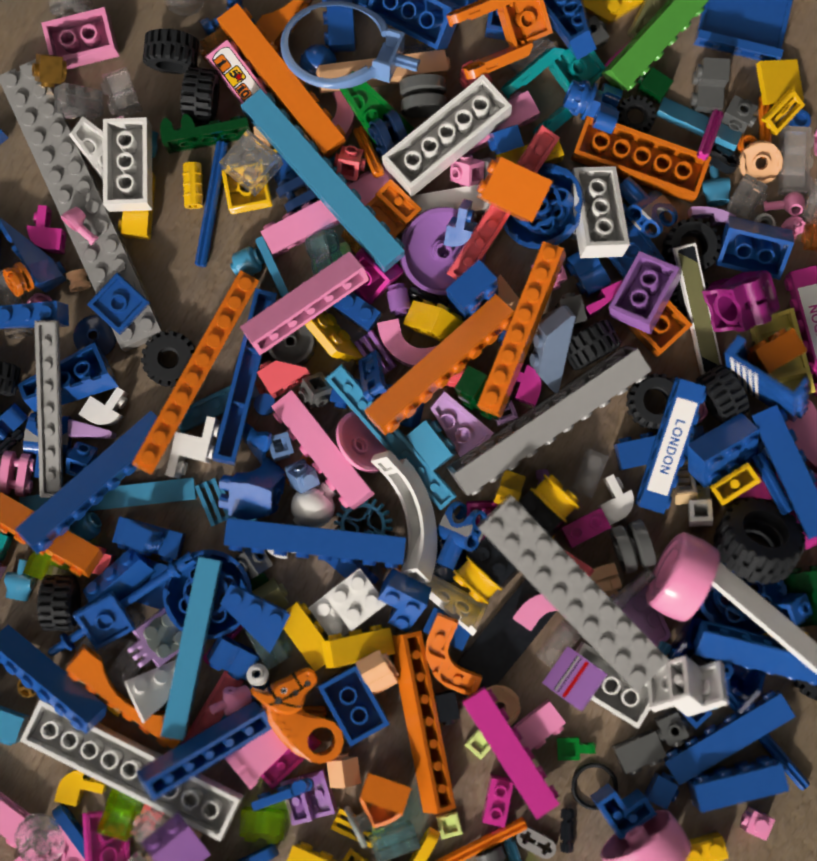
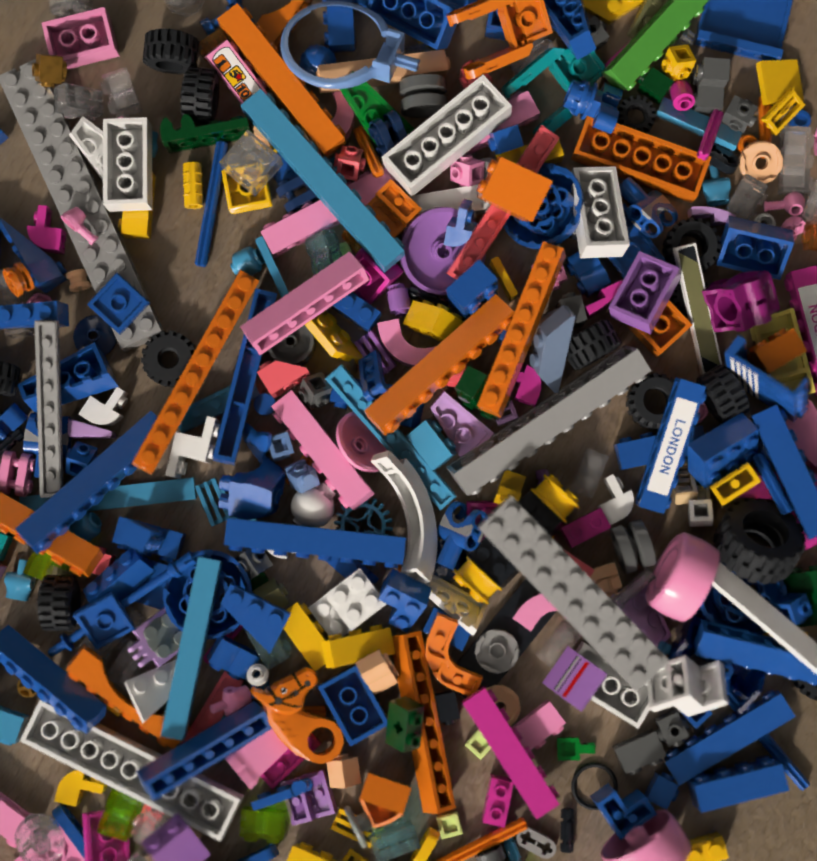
bright pink brick [740,806,775,841] -> none
none -> dark green brick [385,696,424,753]
none -> light grey tile [475,629,519,674]
none -> yellow tile [490,256,518,301]
none -> yellow brick [661,44,696,80]
none -> dark pink brick [670,80,695,111]
none -> clear piece [675,29,697,47]

